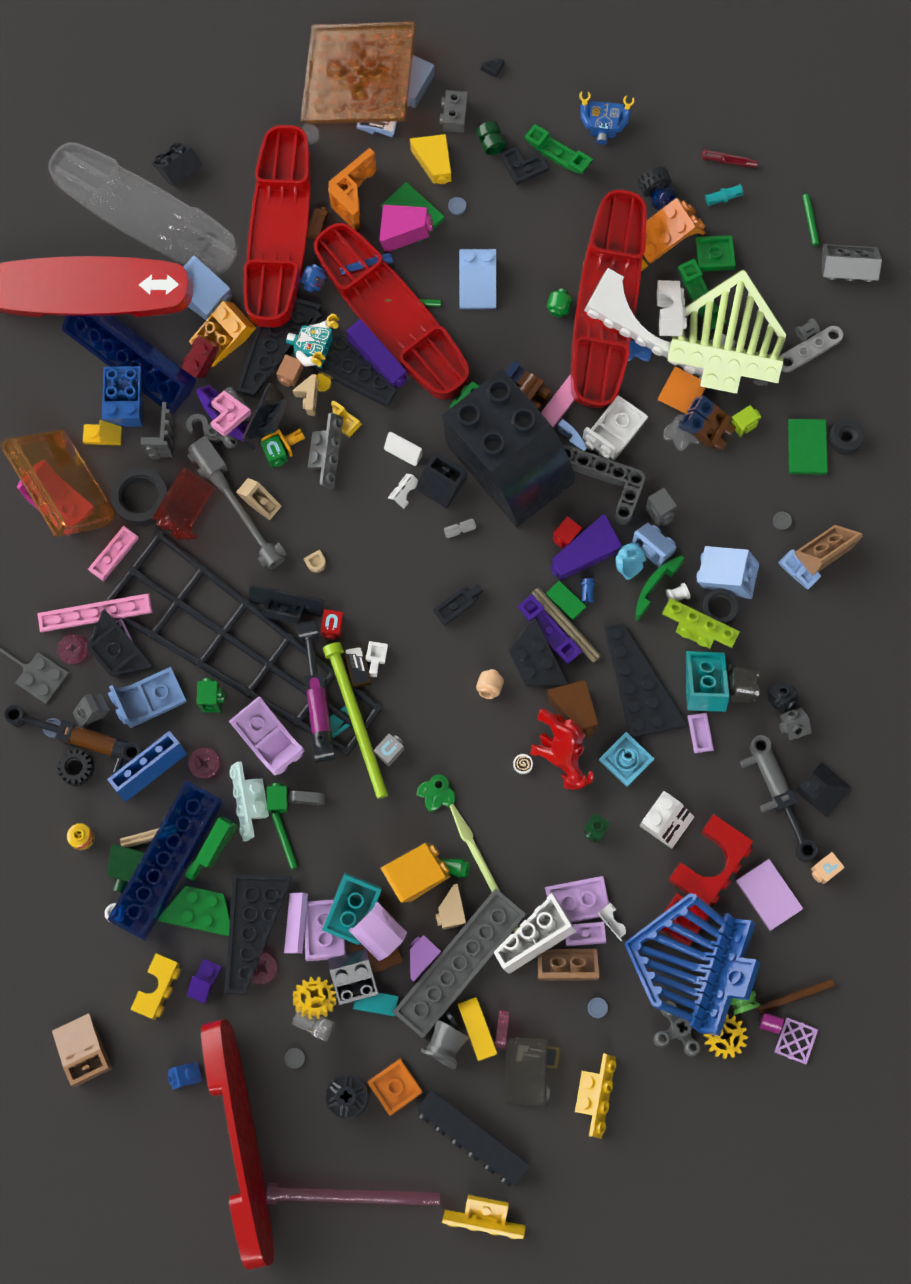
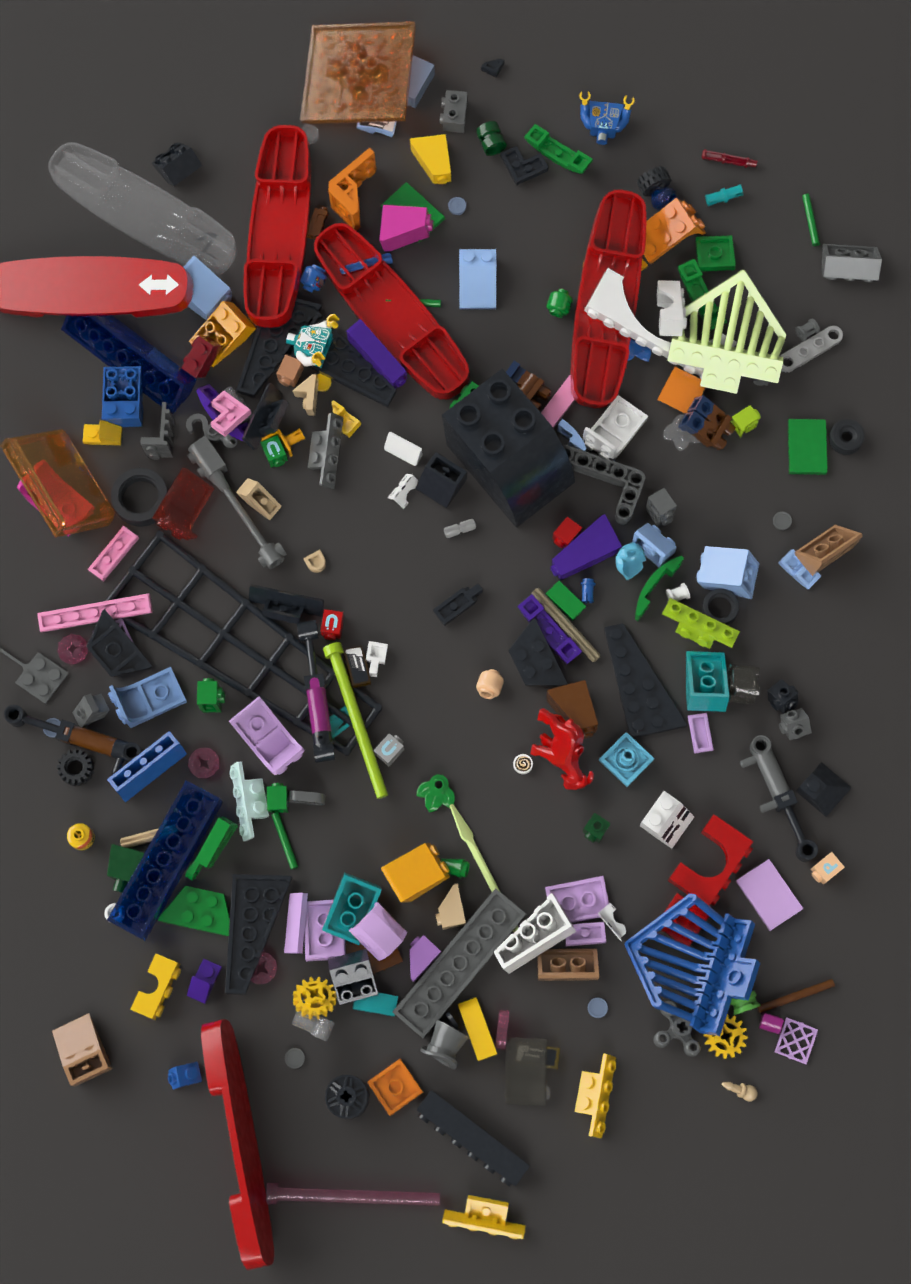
none -> tan bar [722,1082,758,1102]

